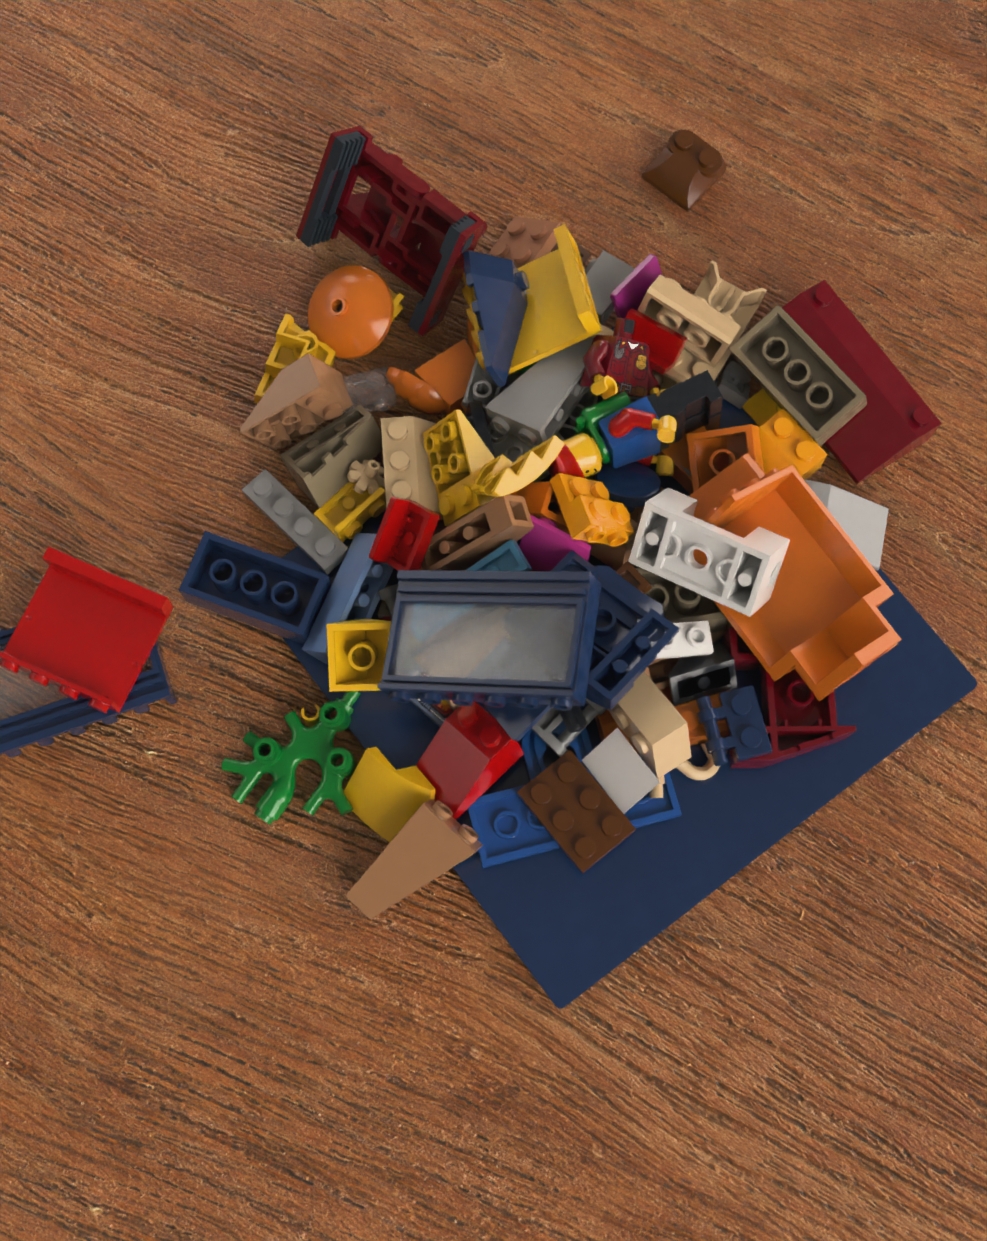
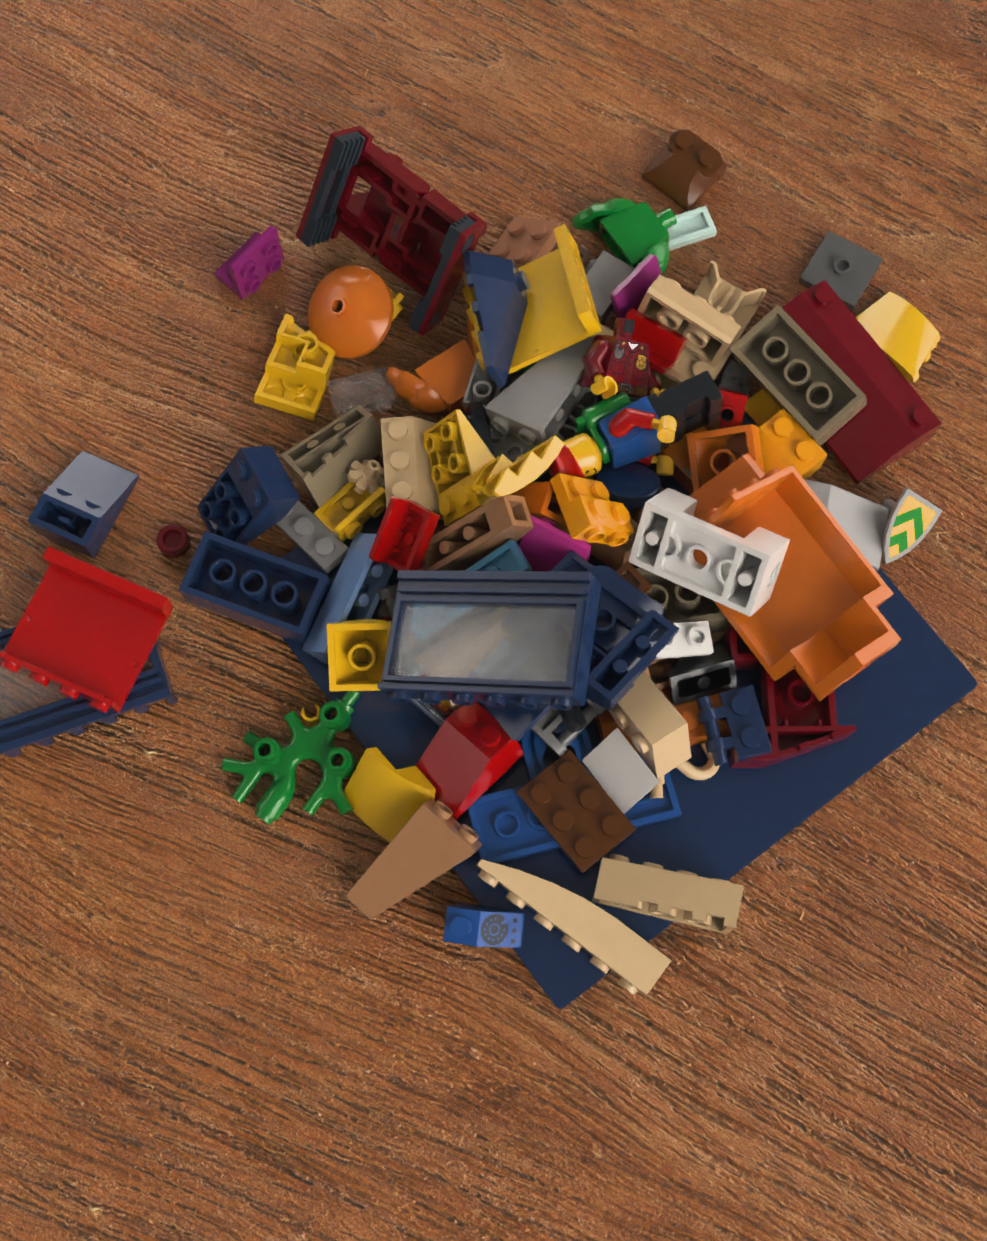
medium nougat slope [240,353,353,450] -> none
none -> dark blue slope [28,451,140,559]
none -> dark red tile [156,524,191,558]
none -> dark blue slope [197,446,300,545]
none -> magenta bracket [214,225,284,300]
none -> blue slope [443,902,525,948]
none -> tan slope [475,859,671,996]
none -> green torso [572,198,677,276]
none -> tan wedge [592,854,744,934]
none -> light aqua tile [667,205,717,251]
none -> red brick [715,387,748,430]
none -> dark grey plate [798,231,883,311]
none -> yellow slope [856,291,941,382]
none -> shield [882,487,943,564]

